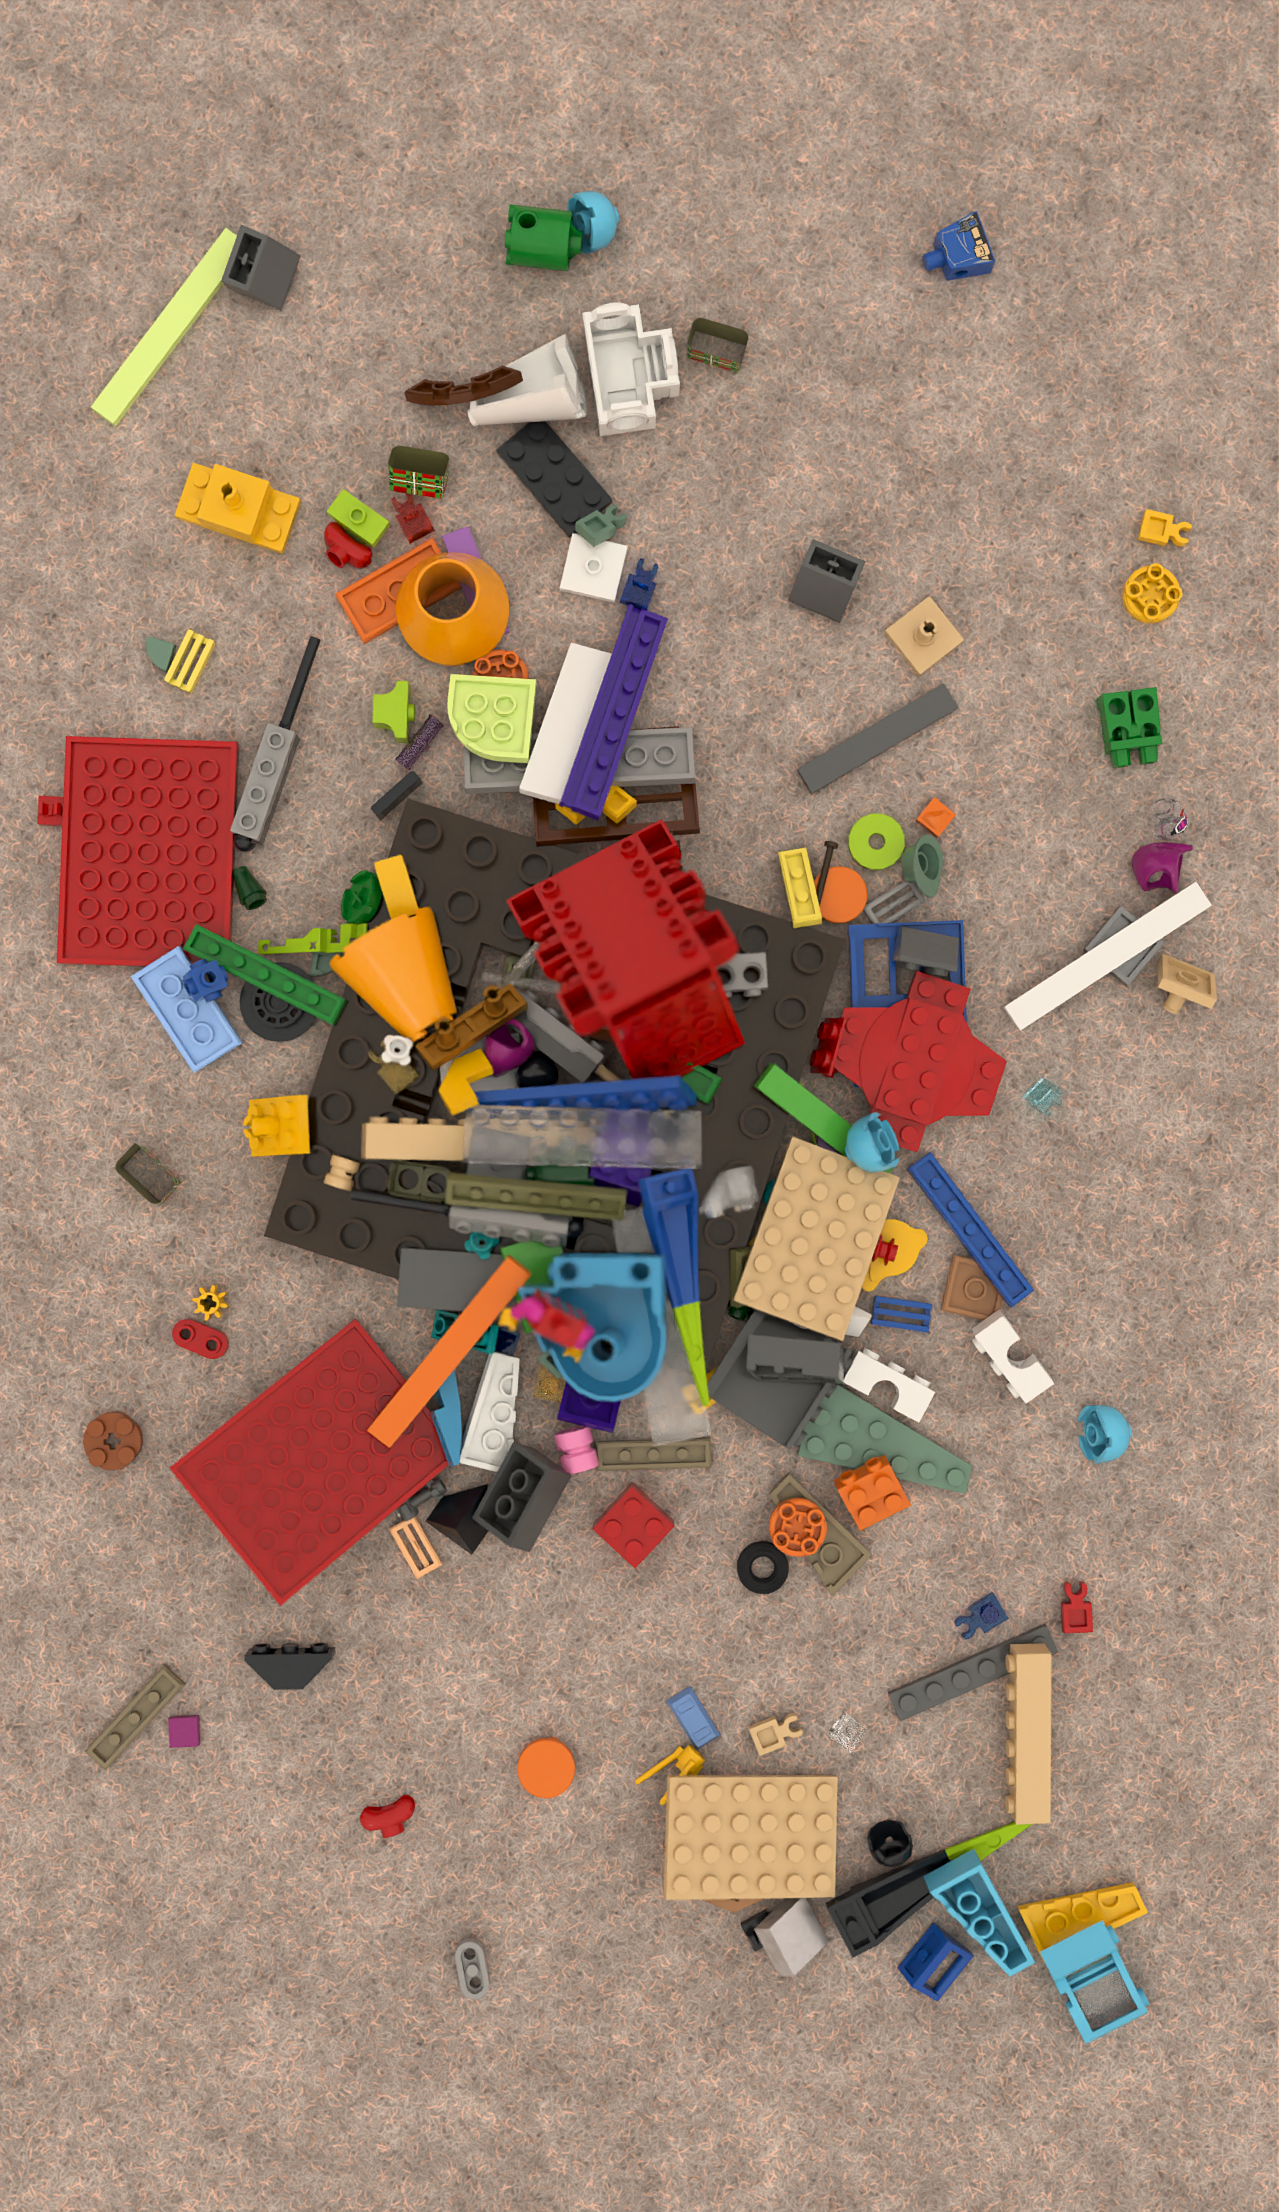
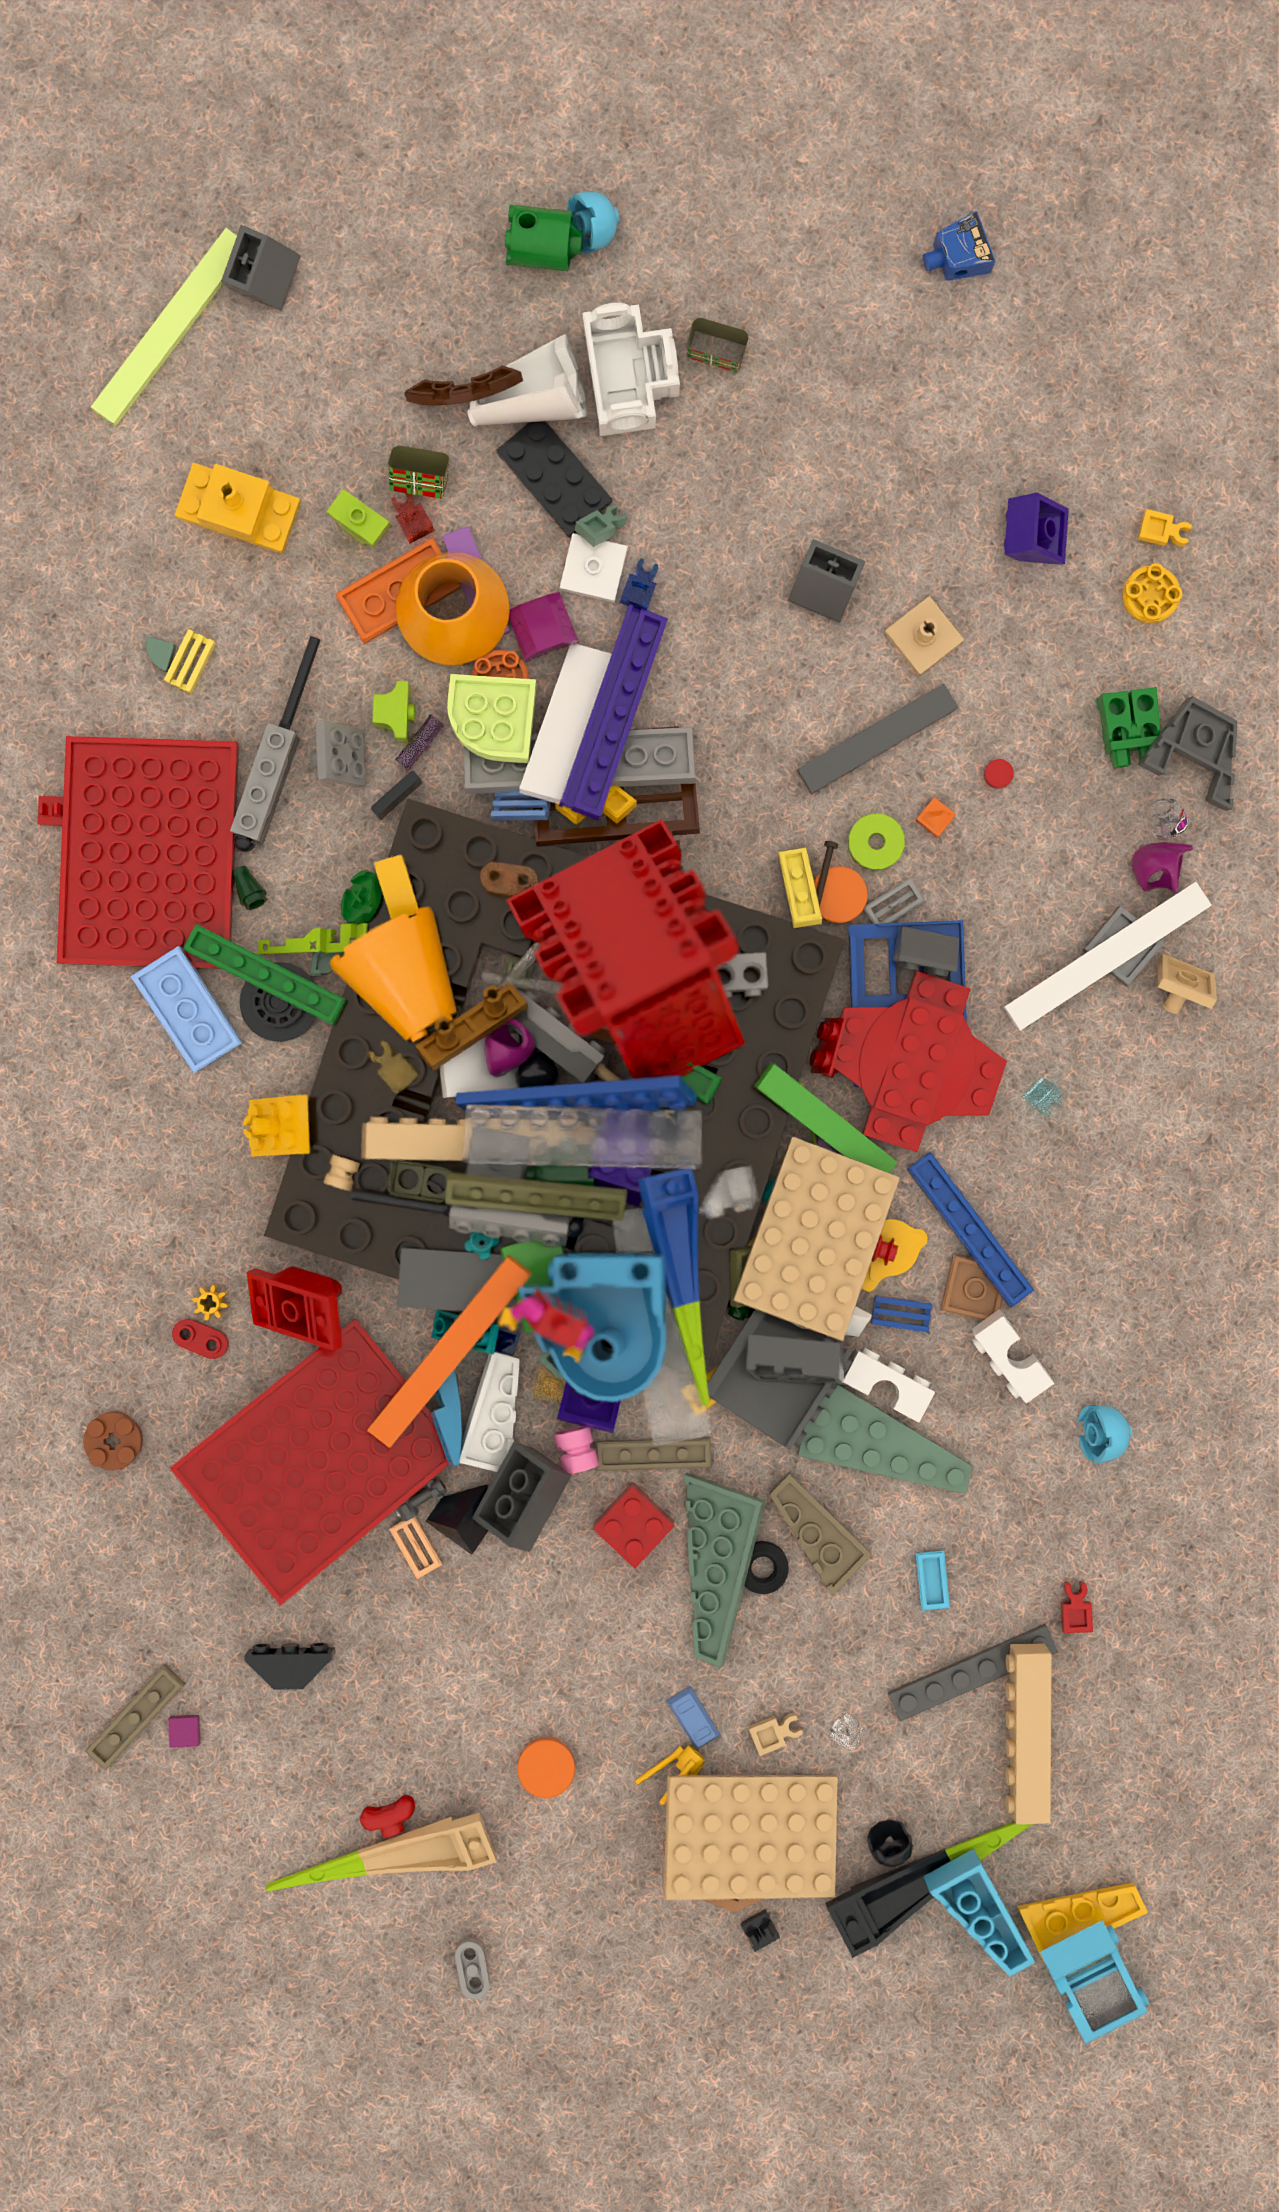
olive piece [115,1143,182,1204] -> none
blue brick [183,959,228,1003] -> none
red piece [324,522,372,569] -> none
white plate [381,1035,413,1066] -> none
yellow tile [439,1048,494,1115] -> none
flat silver piece [754,1898,829,1976] -> none
orange tile [769,1497,827,1557] -> none
orange plate [834,1455,911,1531] -> none
medium azure cylinder [845,1113,900,1172] -> none
blue tile [897,1923,974,2002] -> none
sand green piece [902,835,943,898] -> none
clear blue plate [954,1592,1009,1640] -> none
none -> red brick [246,1266,342,1351]
none -> tan plate [266,1812,497,1891]
none -> light grey plate [309,721,365,787]
none -> clear orange plate [480,862,538,895]
none -> medium blue tile [491,790,551,821]
none -> magenta slope [509,592,579,662]
none -> sand green wing [684,1473,766,1668]
none -> medium azure tile [915,1550,950,1611]
none -> red tile [984,759,1014,789]
none -> dark purple slope [1004,492,1069,565]
none -> dark grey wing [1138,697,1237,811]

